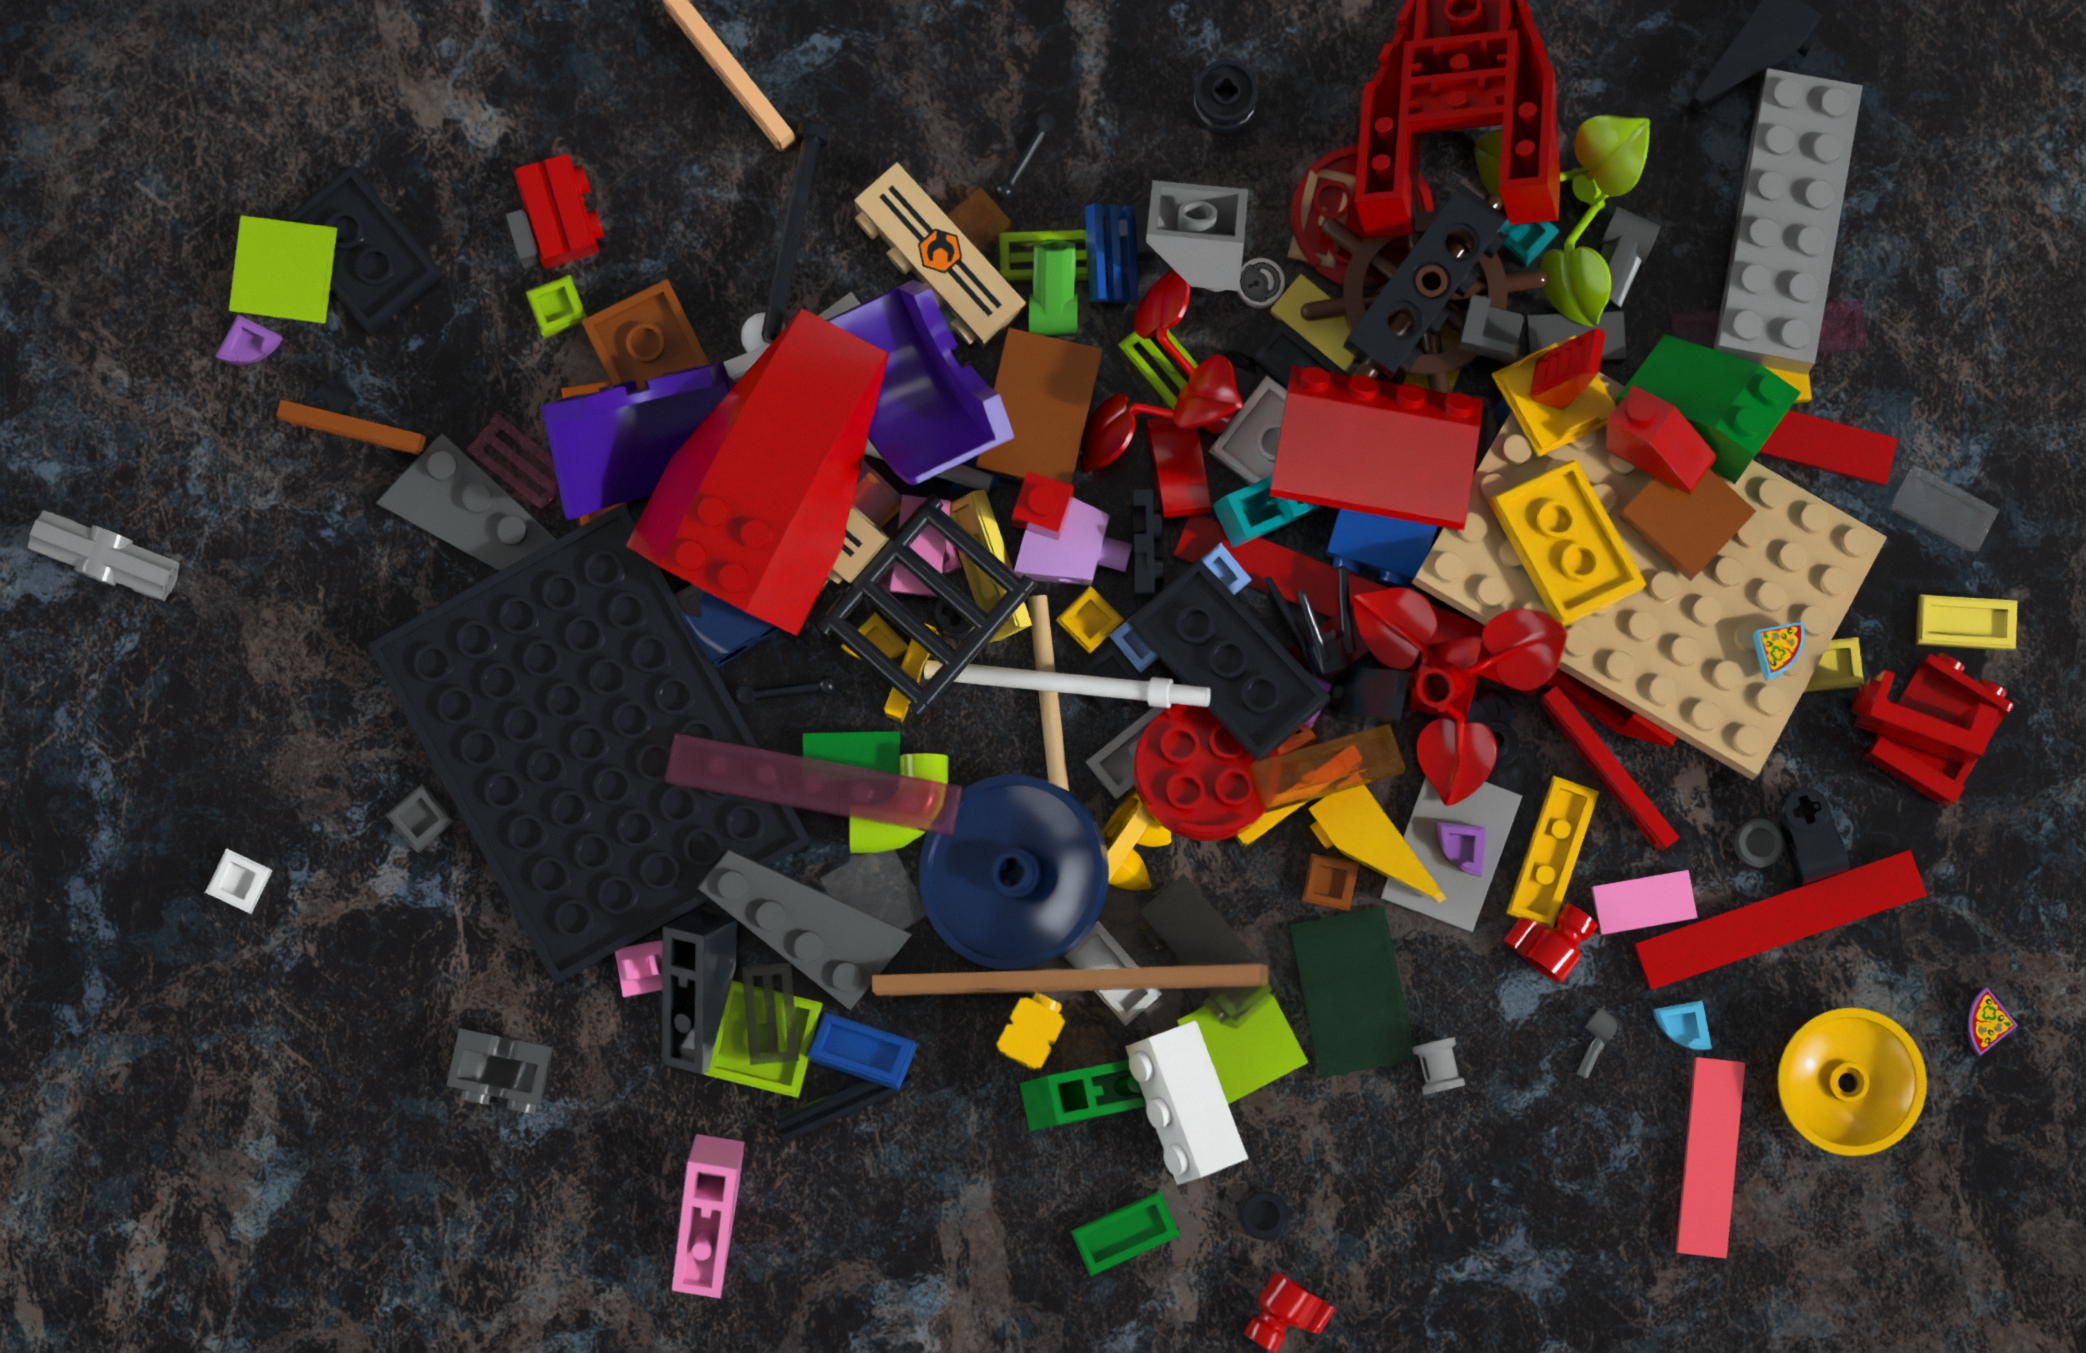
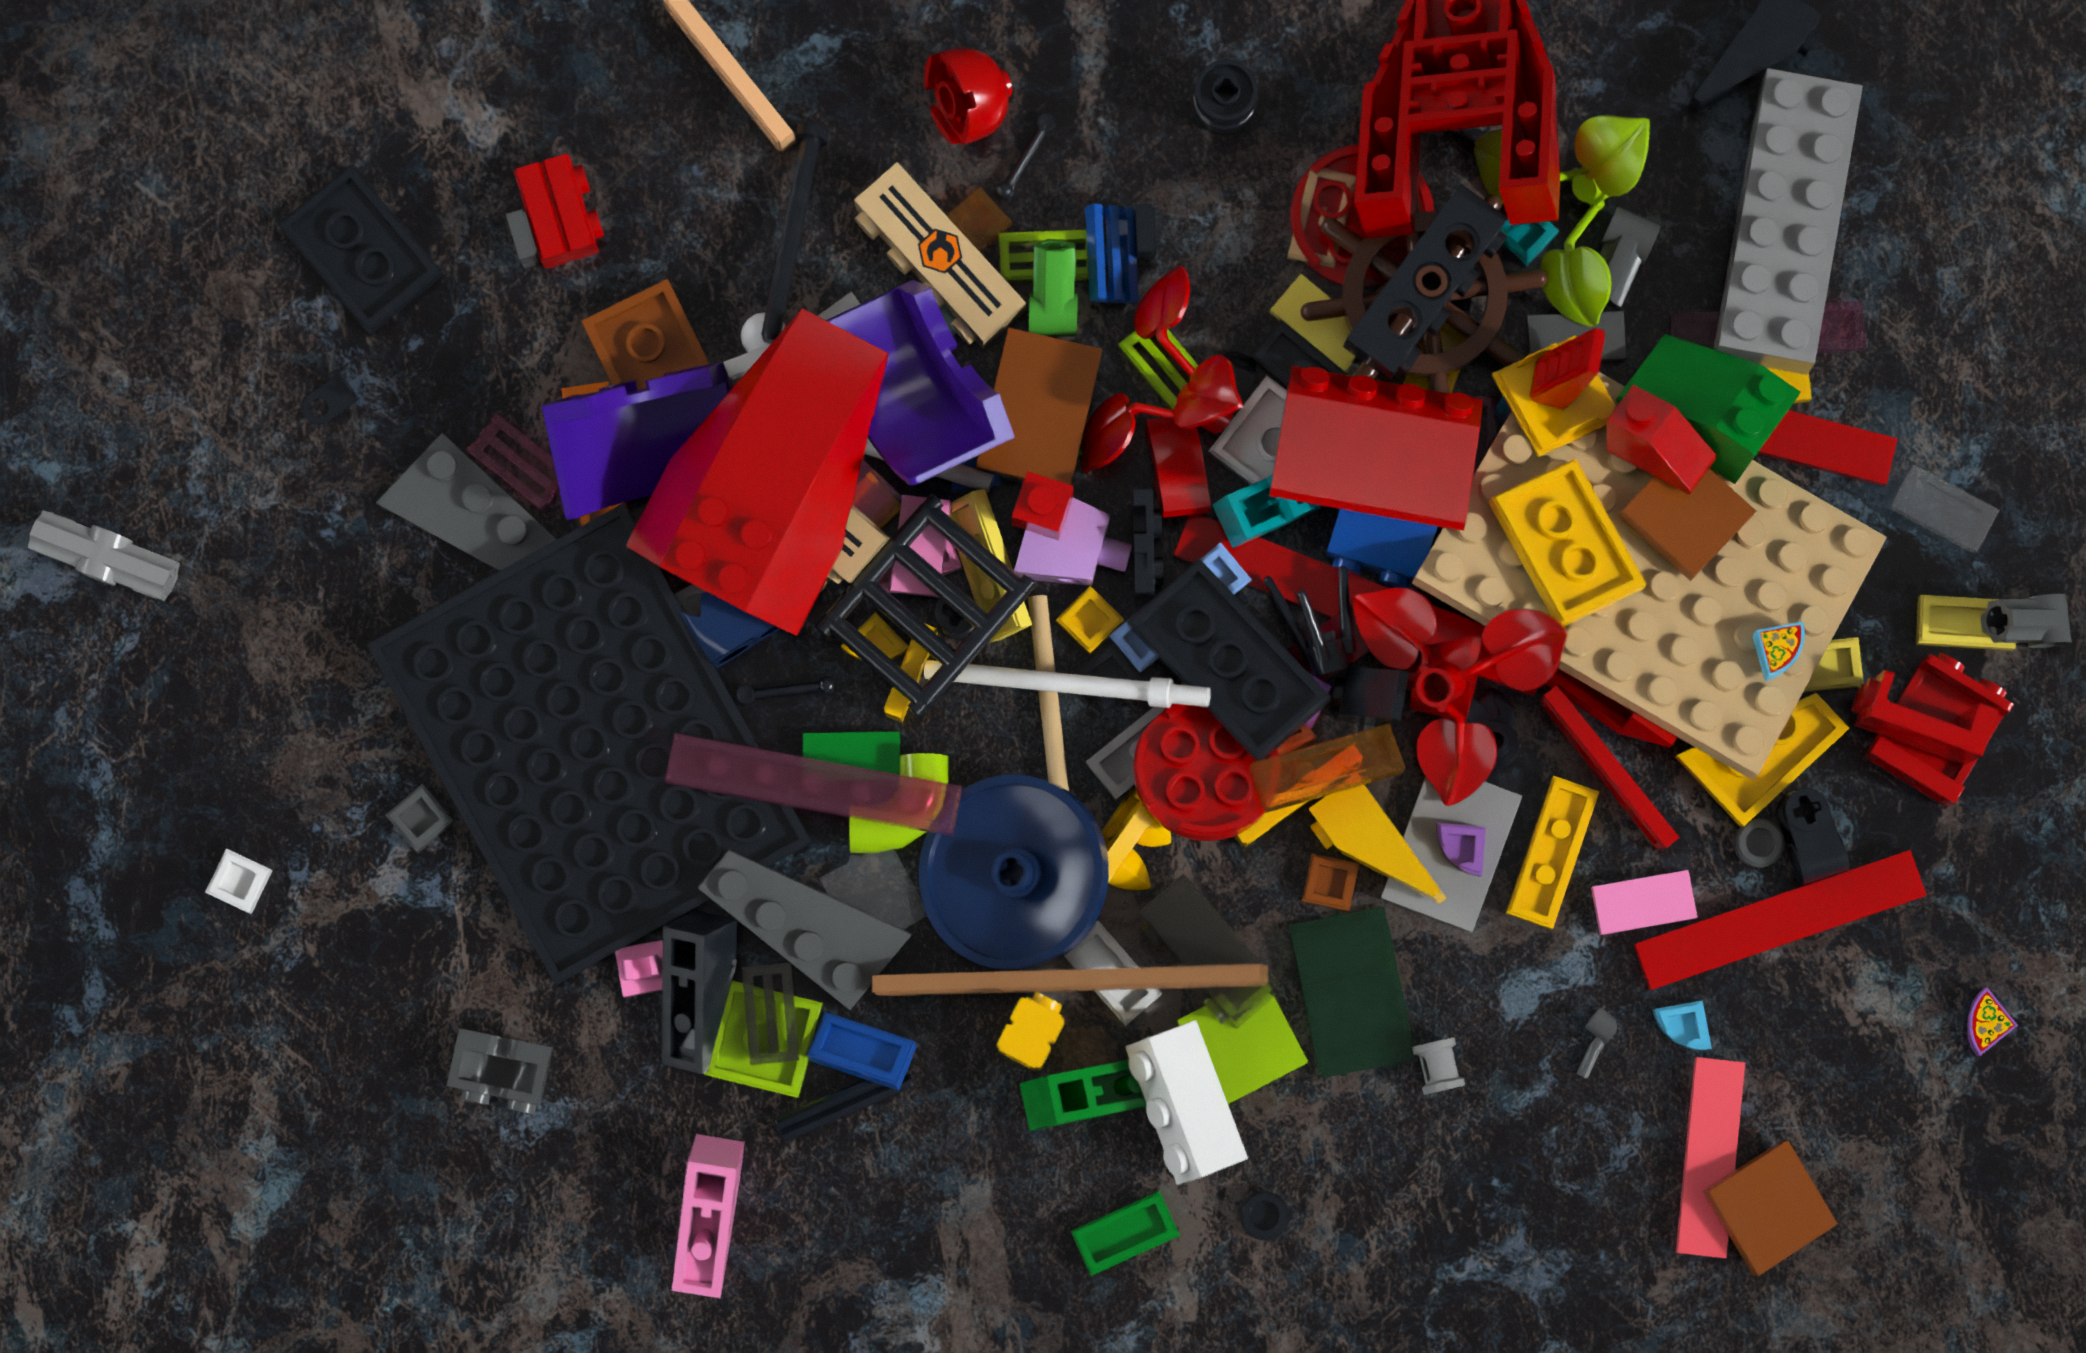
medium lavender tile [215,315,283,364] -> none
lime tile [229,215,337,323] -> none
dark orange tile [276,399,428,456] -> none
lime tile [525,275,587,339] -> none
light grey slope [1146,180,1248,292] -> none
tile [1237,258,1285,308] -> none
red piece [1243,1271,1336,1353] -> none
dark grey panel [1456,294,1524,363] -> none
red piece [1503,903,1598,984] -> none
yellow dish [1778,1008,1927,1156] -> none
none -> red cylinder [924,47,1012,145]
none -> yellow wing [1675,693,1850,827]
none -> dark orange tile [1703,1140,1838,1276]
none -> dark grey piece [1981,594,2072,648]

